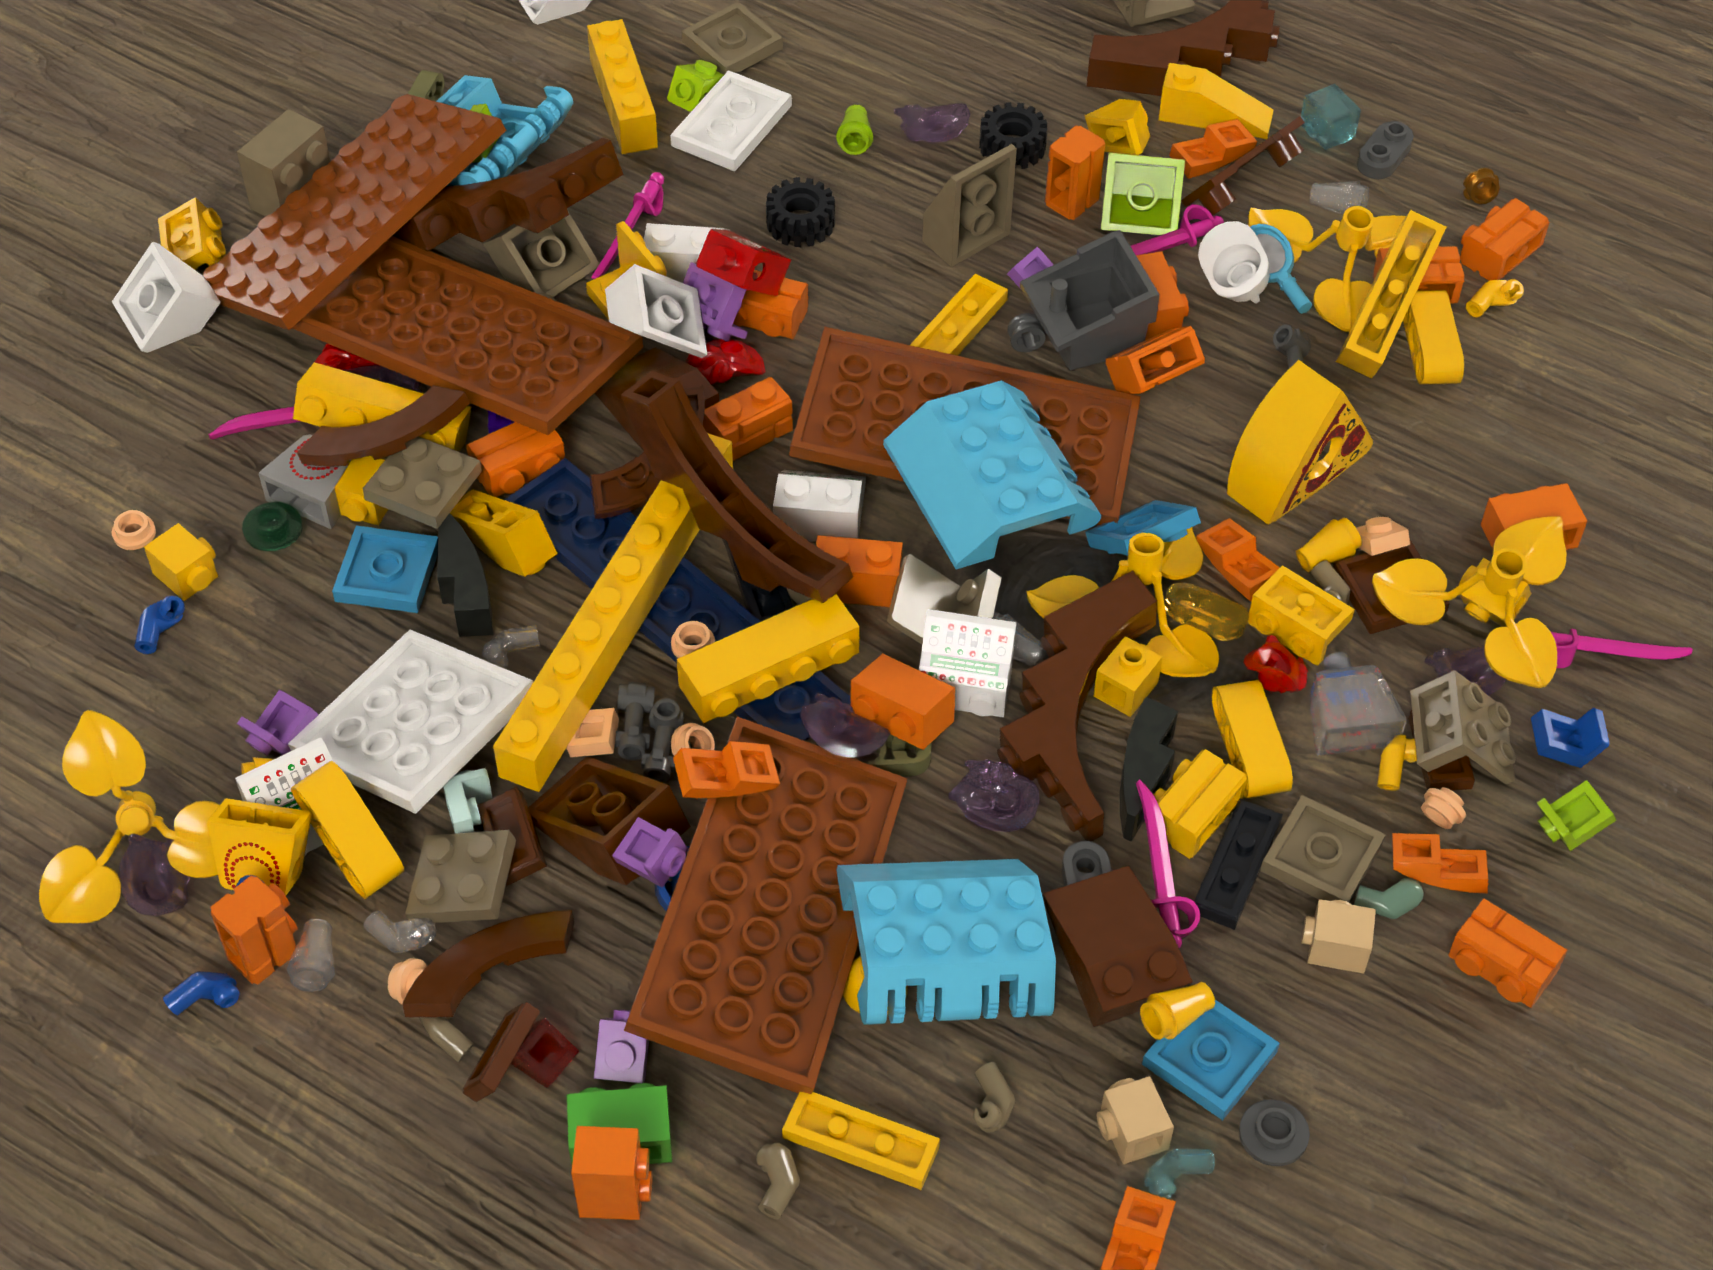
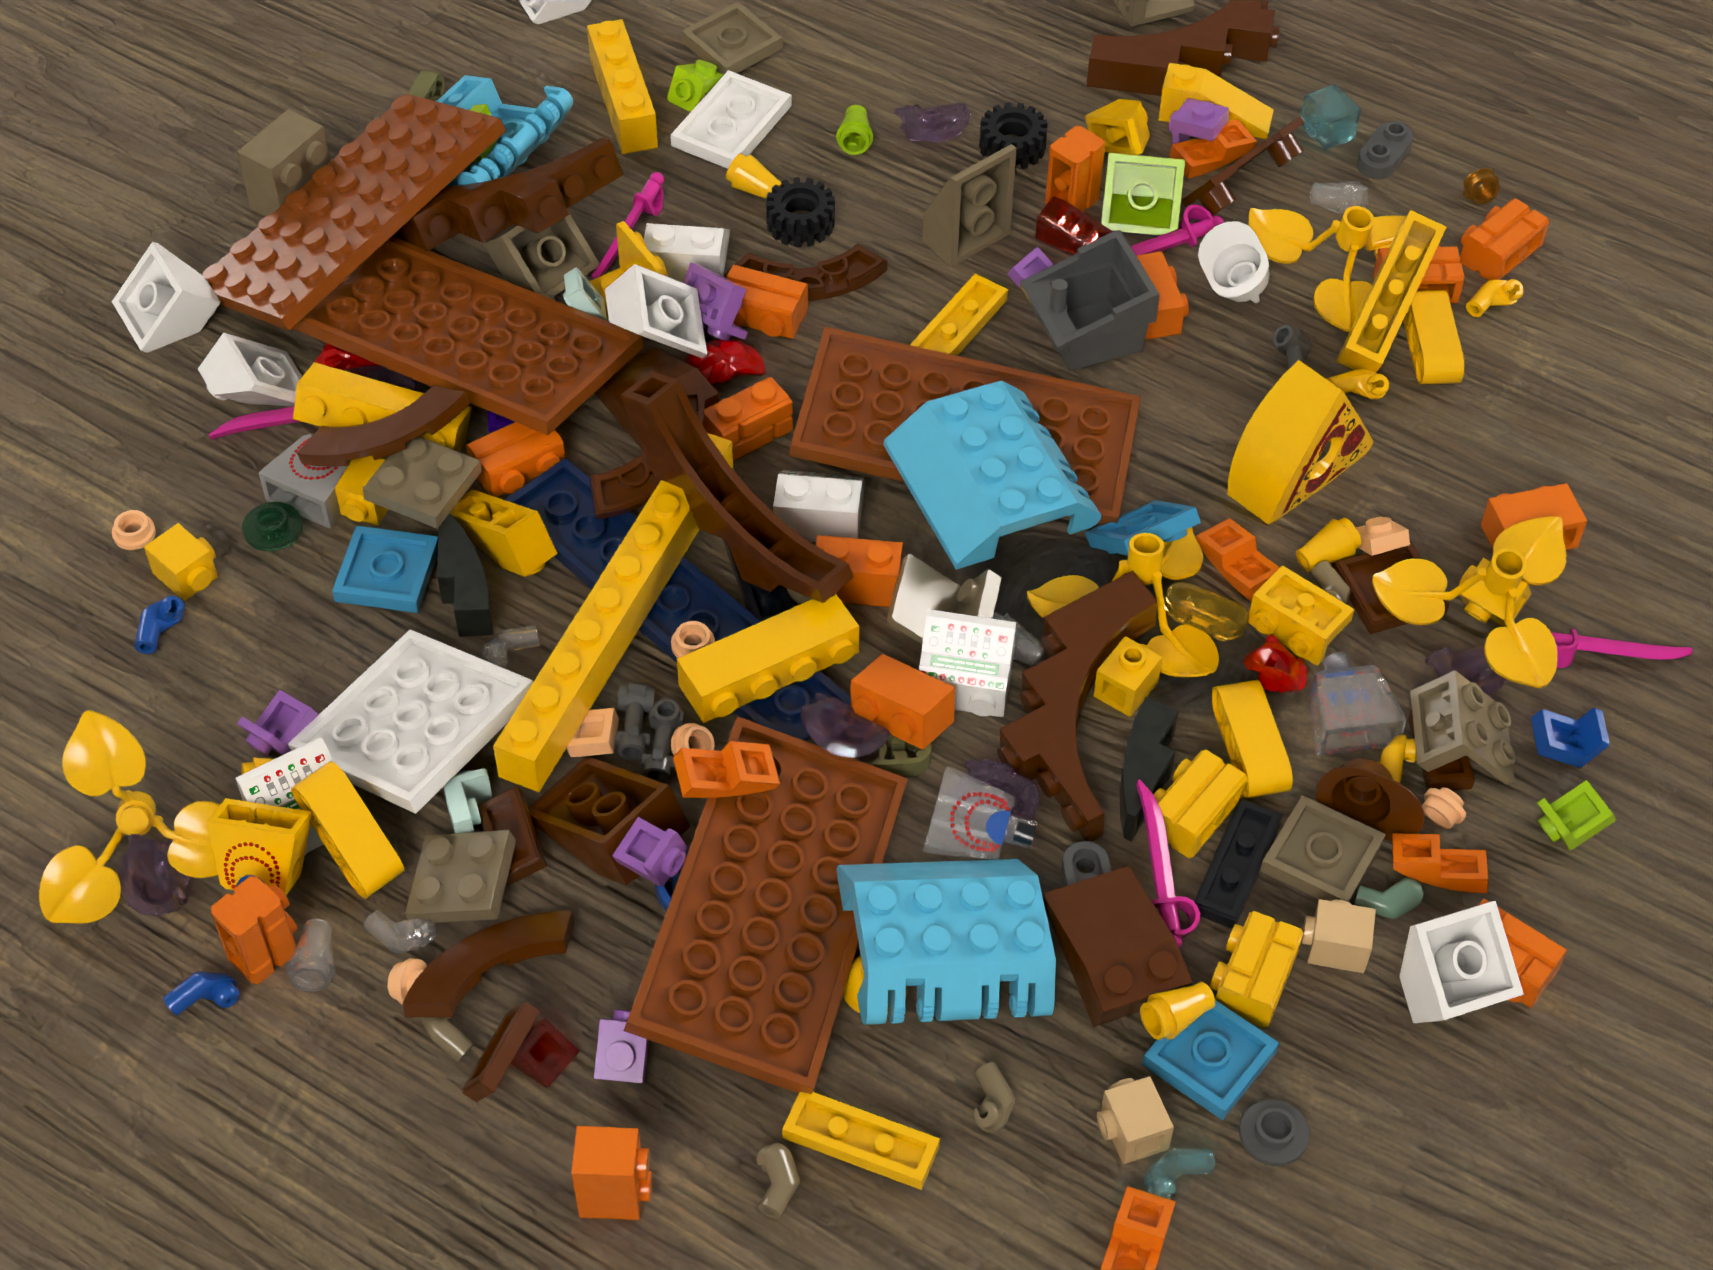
yellow bracket [158,197,226,270] -> none
bright green brick [567,1083,672,1165] -> none
red torso [696,229,792,296] -> none
dark grey bush [1007,313,1046,352] -> none
orange brick [1105,326,1205,394] -> none
medium azure piece [1250,224,1312,314] -> none
none -> white slope [198,332,302,407]
none -> light aqua bracket [563,267,607,321]
none -> reddish brown tile [724,244,888,301]
none -> yellow cone [726,153,781,199]
none -> clear torso [923,766,1037,860]
none -> clear red slope [1035,196,1113,254]
none -> medium lavender bracket [1169,98,1229,144]
none -> yellow brick [1210,911,1304,1029]
none -> reddish brown piece [1316,758,1424,841]
none -> yellow arm [1327,368,1389,399]
none -> white slope [1399,901,1524,1023]

